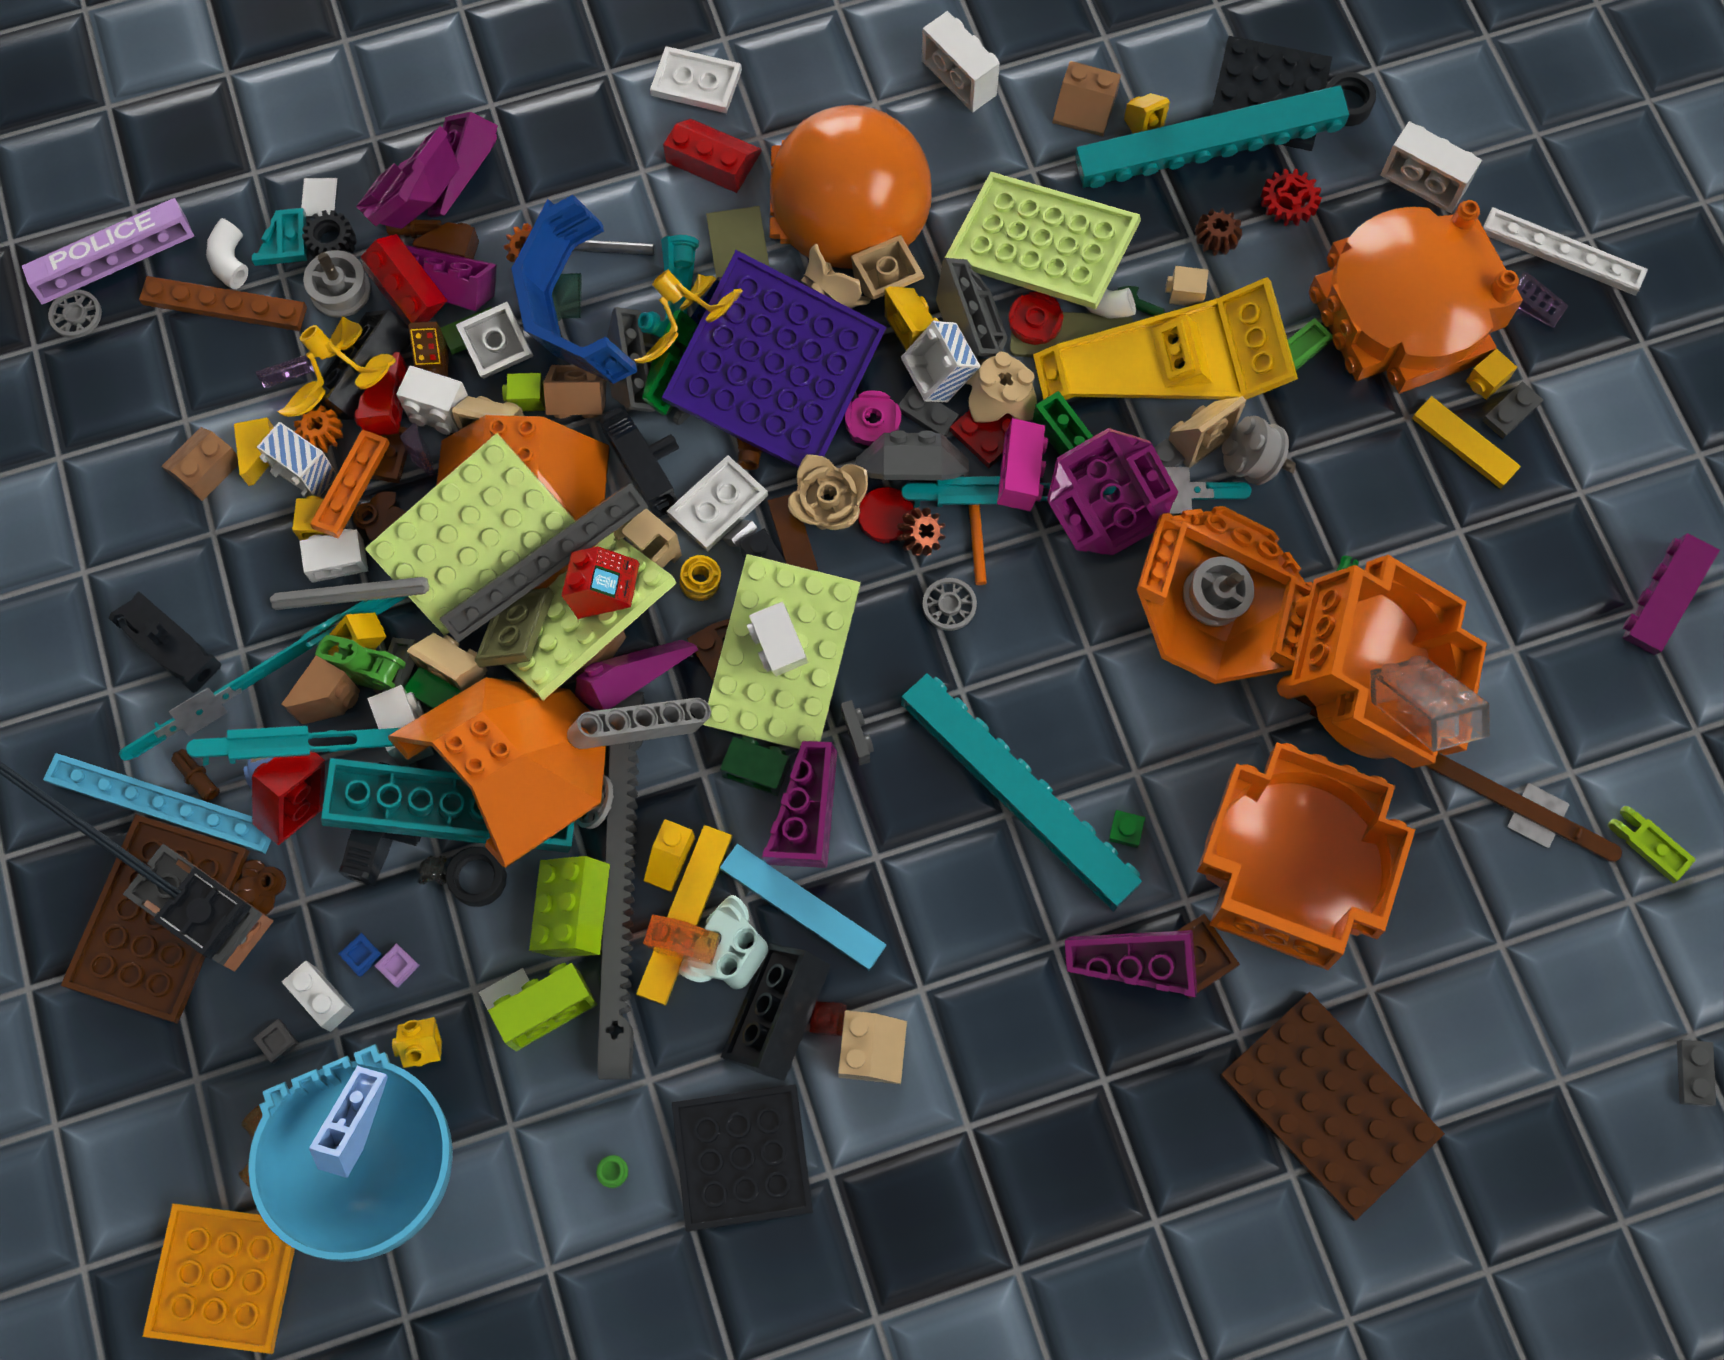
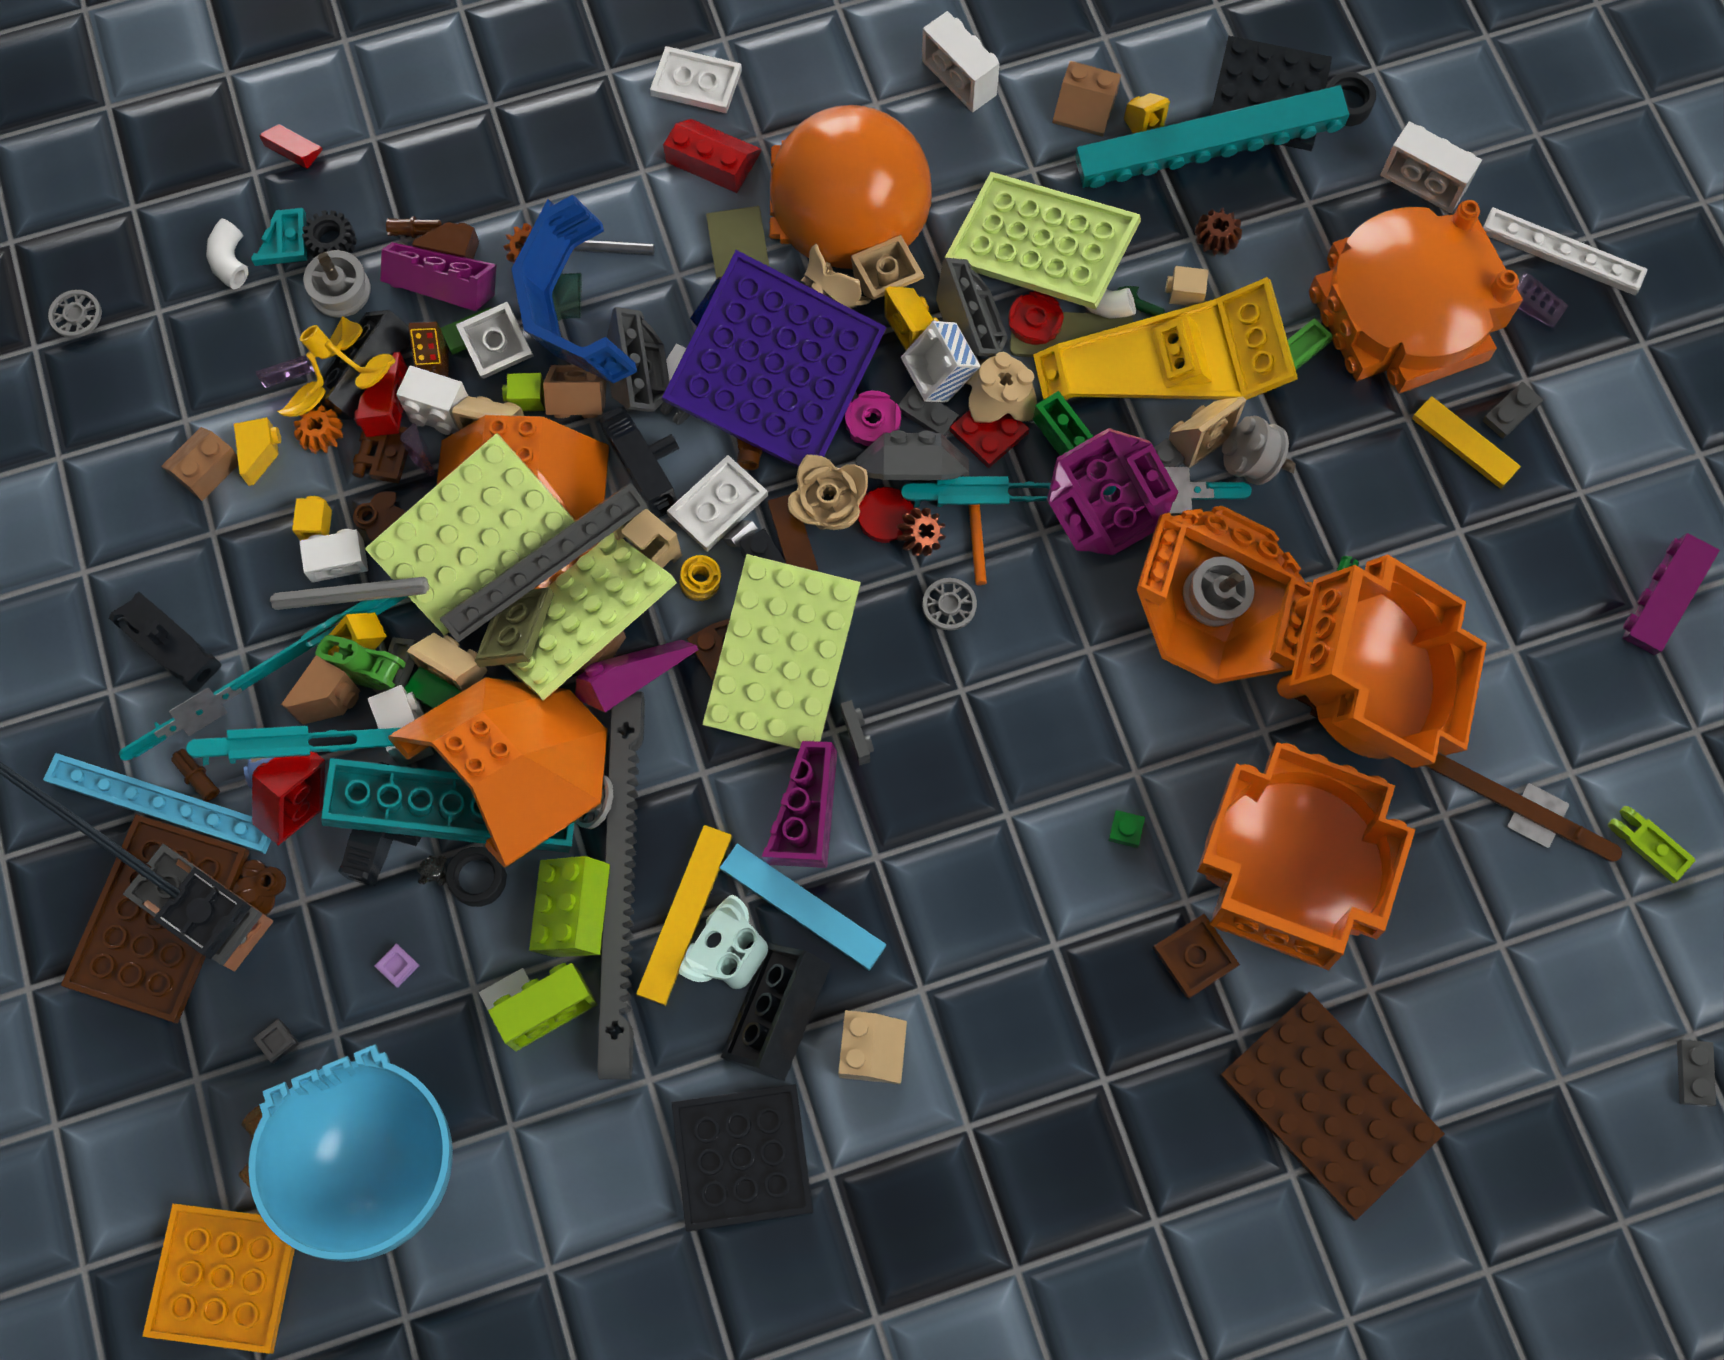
lavender brick [22,198,194,305] -> none
dark orange plate [139,276,307,331] -> none
white container [257,422,337,498] -> none
white brick [282,961,354,1032] -> none
white sticker [301,178,337,216] -> none
light blue slope [309,1066,388,1178] -> none
orange plate [310,429,390,539] -> none
blue tile [338,933,383,977] -> none
magenta piece [356,126,460,229] -> none
red slope [361,234,448,326] -> none
yellow brick [392,1017,442,1068] -> none
magenta wedge [428,112,498,217] -> none
red slope [561,546,640,619] -> none
light grey beam [567,698,711,749] -> none
bright green plate [596,1155,629,1188] -> none
yellow plant [634,269,743,363] -> none
teal animal [638,235,699,338] -> none
green slope [642,310,698,415] -> none
clear orange slope [643,914,721,965] -> none
yellow slope [644,819,696,893] -> none
dark green brick [720,736,790,797] -> none
white brick [747,601,809,676] -> none
clear red plate [809,1001,847,1036] -> none
teal brick [901,673,1142,912] -> none
dark pink brick [997,418,1048,511] -> none
magenta wedge [1065,930,1198,997] -> none
red gear [1261,169,1322,226] -> none
clear brick [1370,656,1490,752] -> none
yellow brick [1466,348,1517,400] -> none
none -> slope [260,124,323,169]

